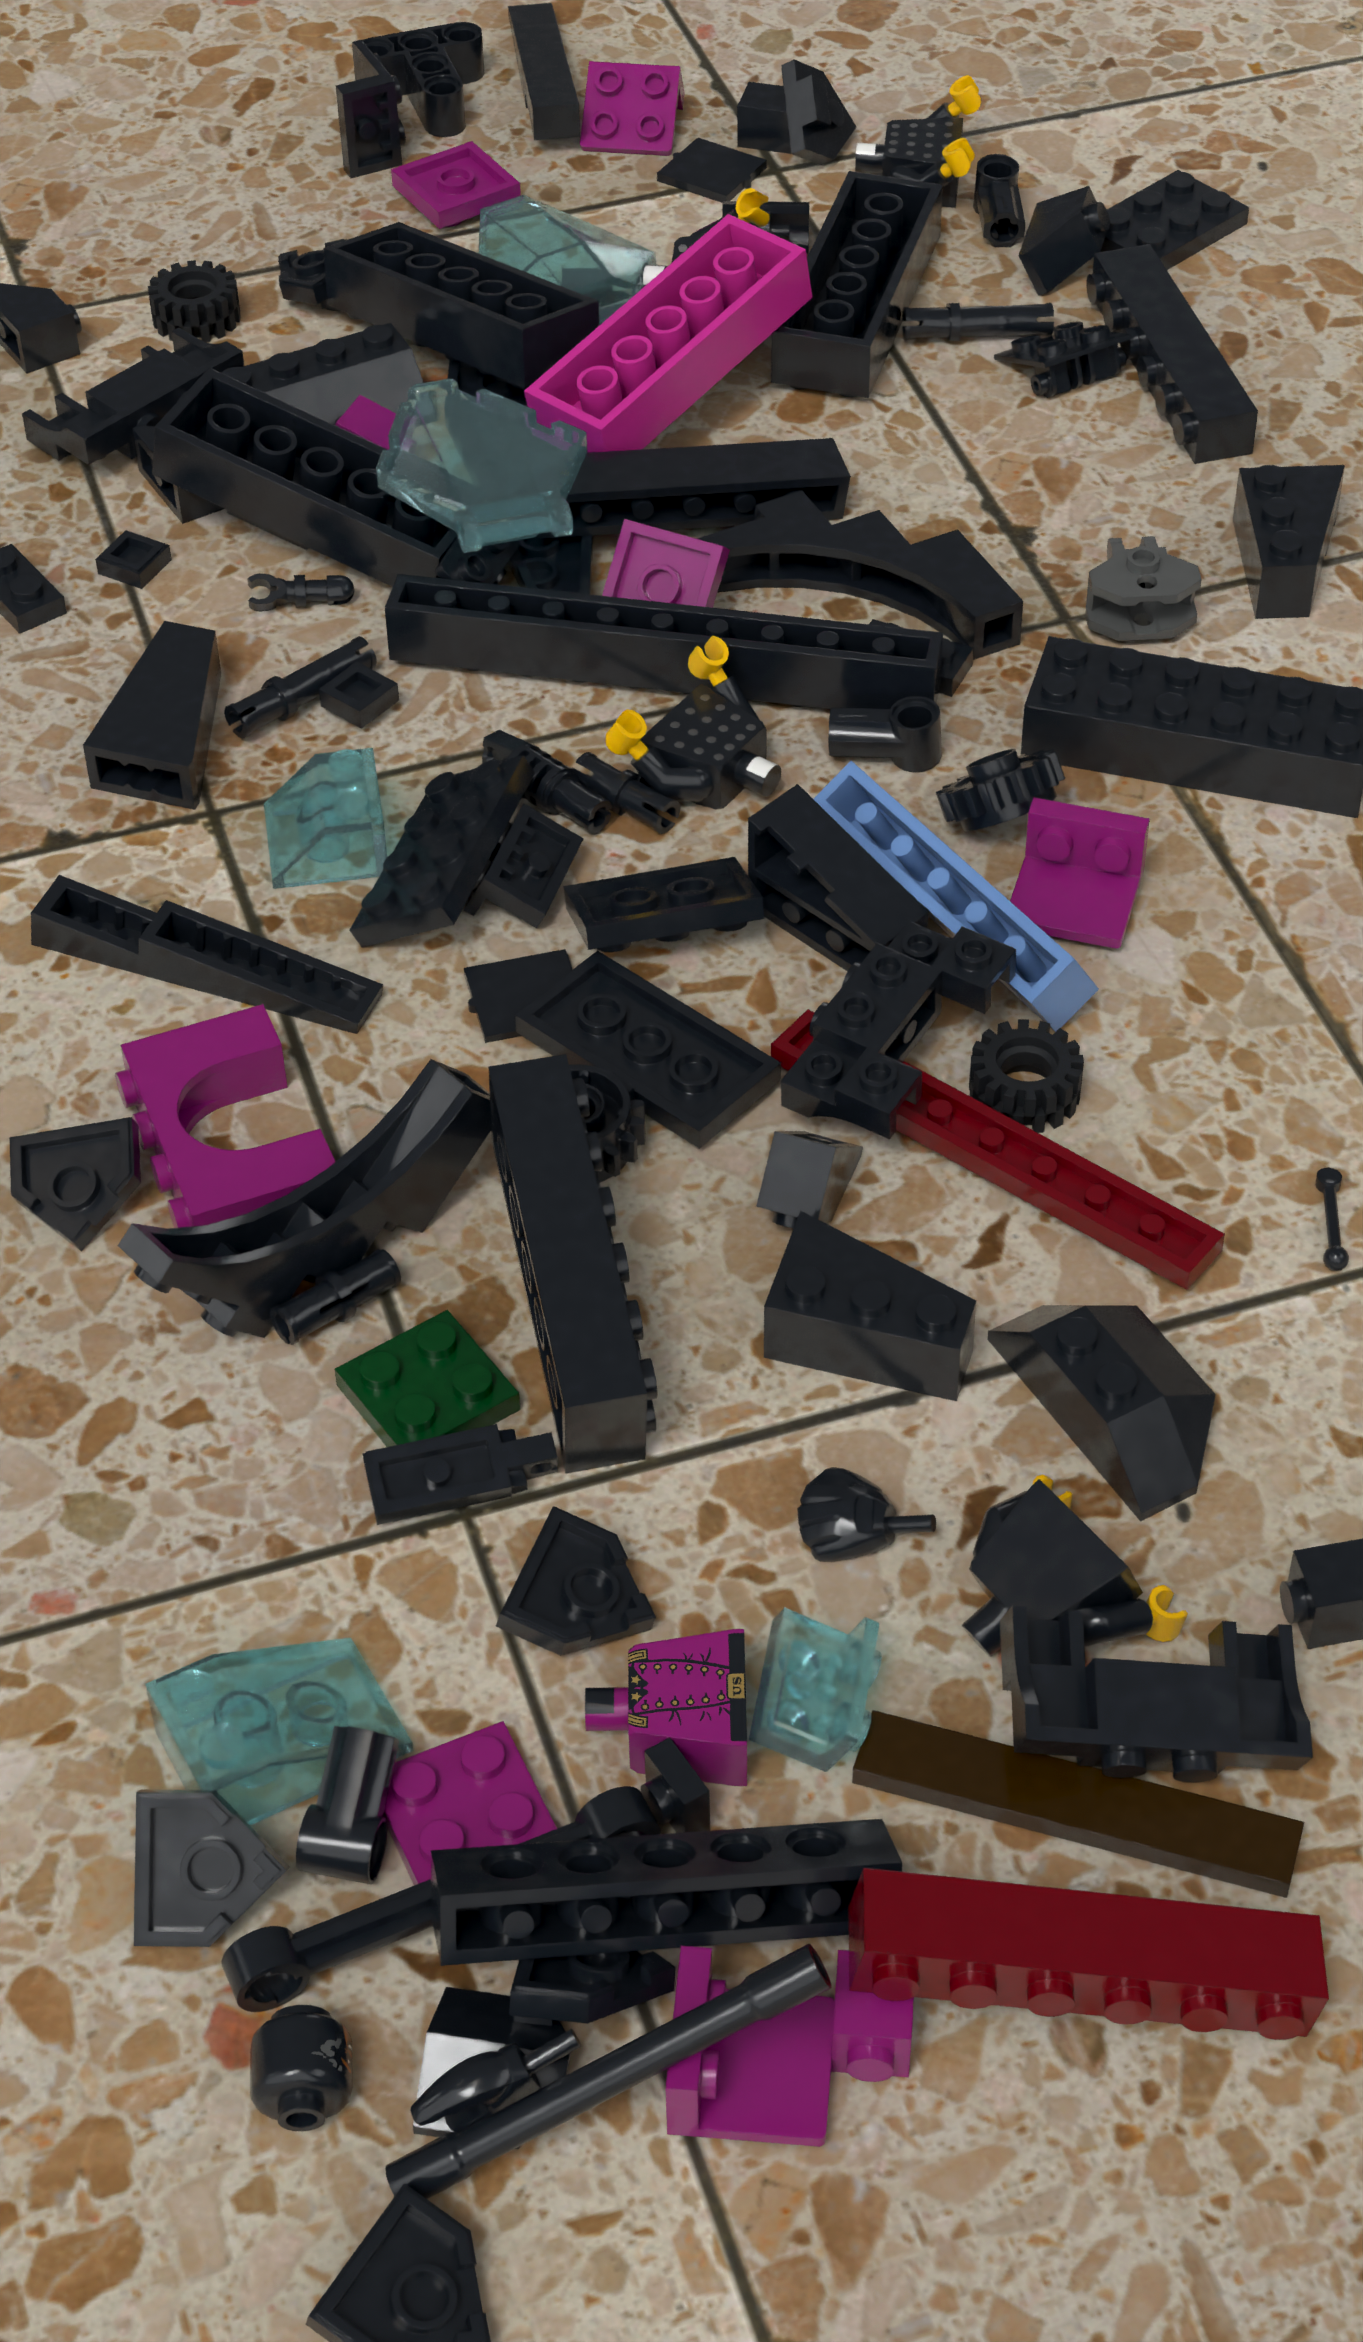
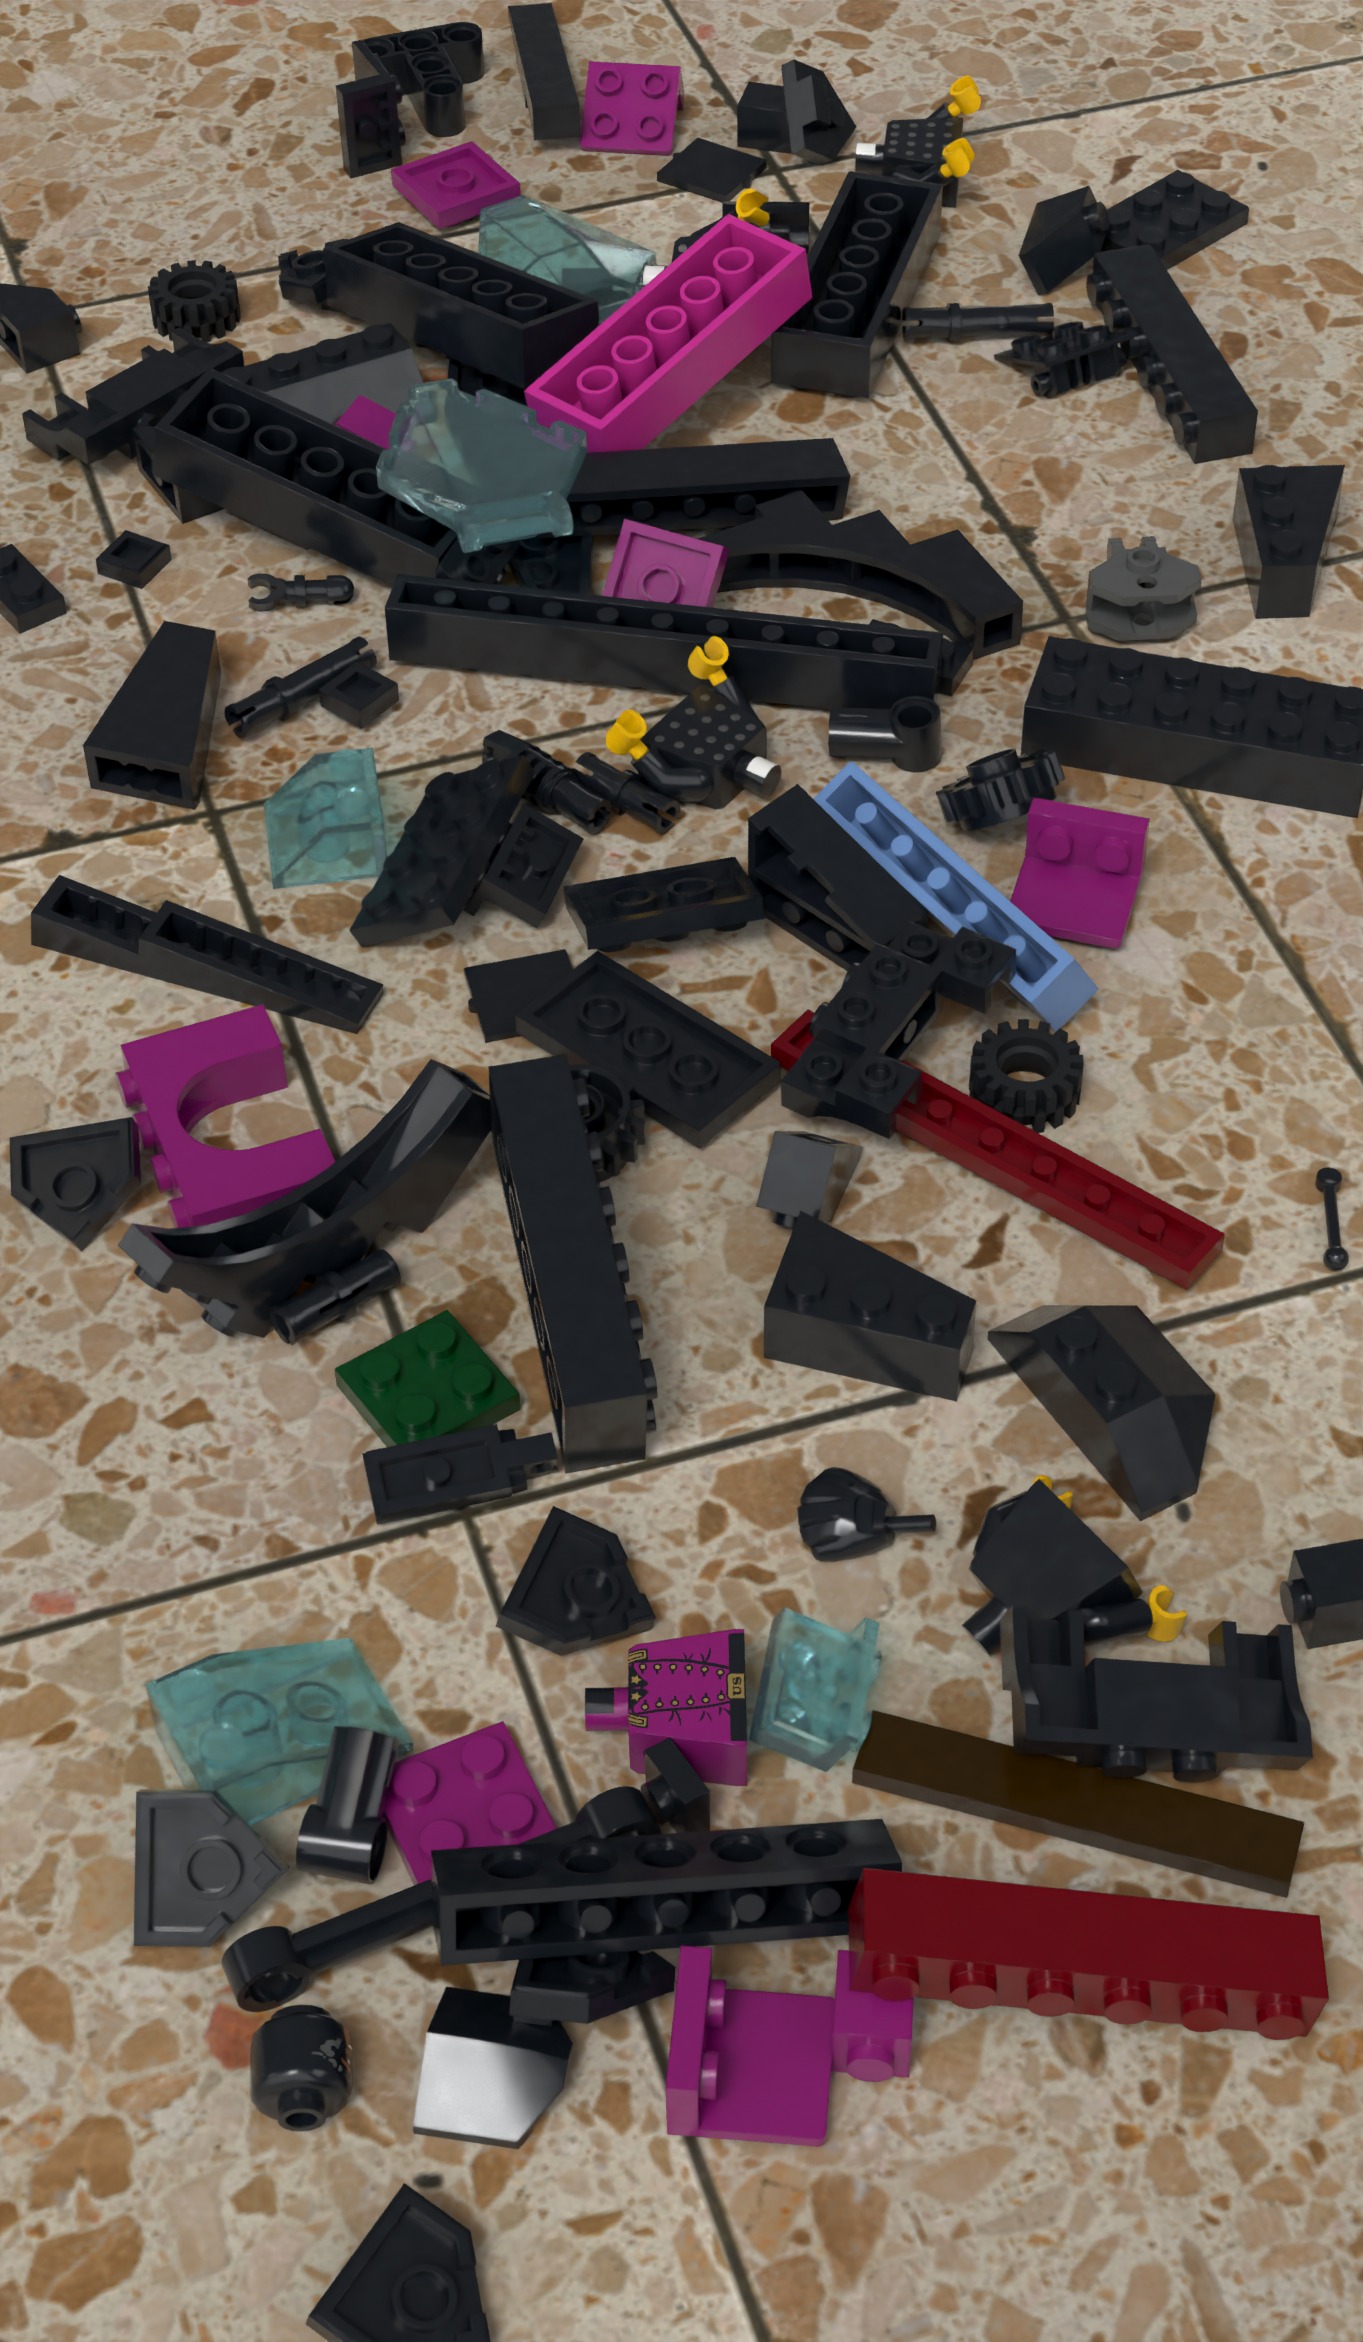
black piece [385,1944,832,2199] -> none
black hand [410,2029,581,2132] -> none
black piece [973,154,1025,247] -> none

